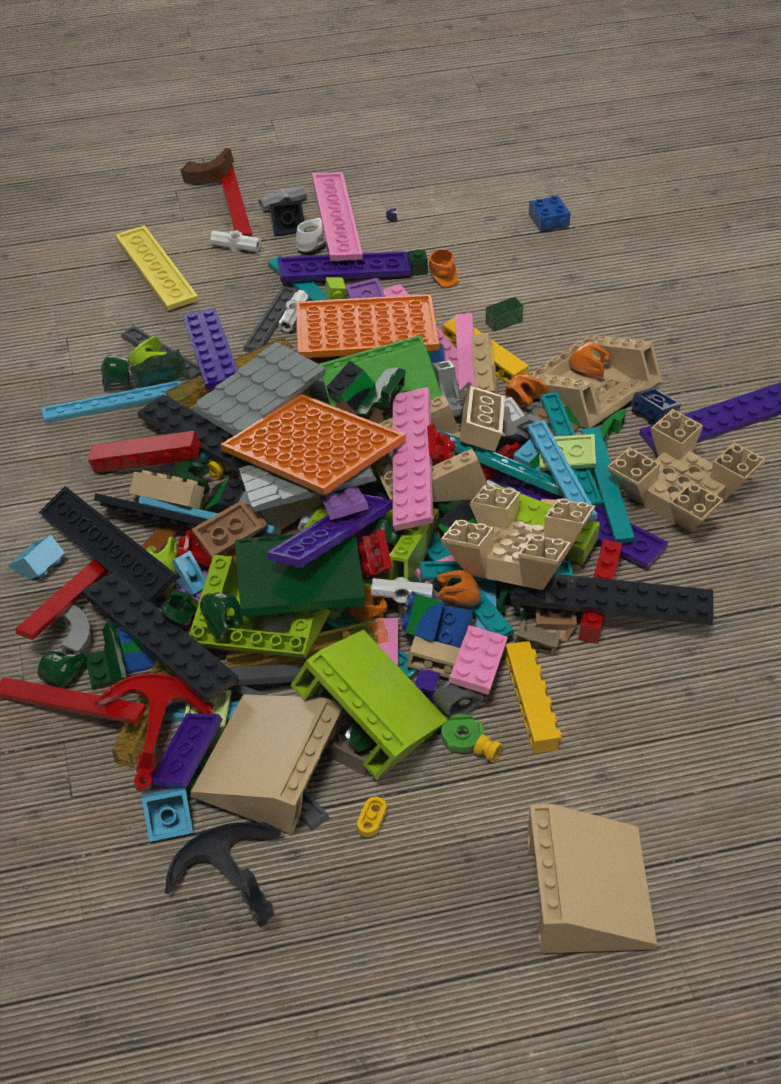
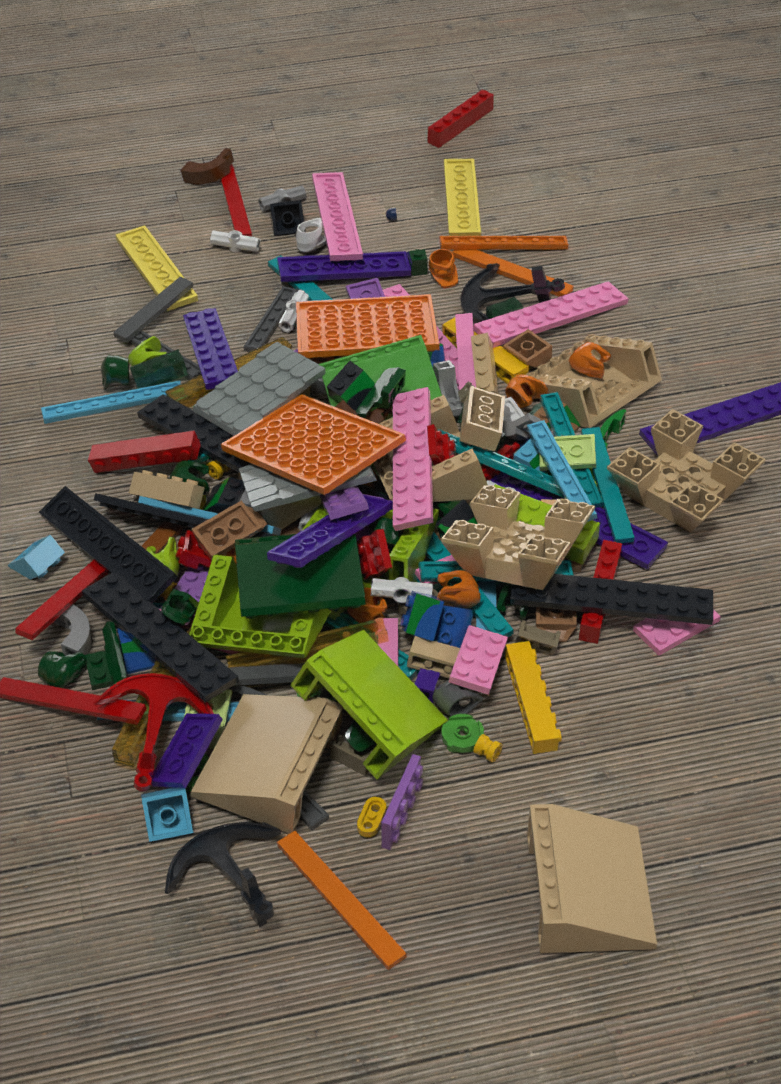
medium azure slope [172,551,206,595] -> none
dark green helmet [200,592,244,640] -> none
lime brick [324,277,346,300] -> none
blue brick [528,195,571,232] -> none
dark blue plate [630,387,682,422] -> none
none -> dark grey tile [113,276,194,343]
none -> orange tile [277,830,407,970]
none -> medium lavender plate [381,754,423,850]
none -> red brick [427,89,494,148]
none -> orange tile [439,236,569,250]
none -> light yellow plate [444,159,481,236]
none -> orange tile [452,250,574,297]
none -> black piece [460,263,565,323]
none -> bright pink plate [473,282,629,348]
none -> medium nougat slope [503,329,552,368]
none -> bright pink plate [633,610,721,656]

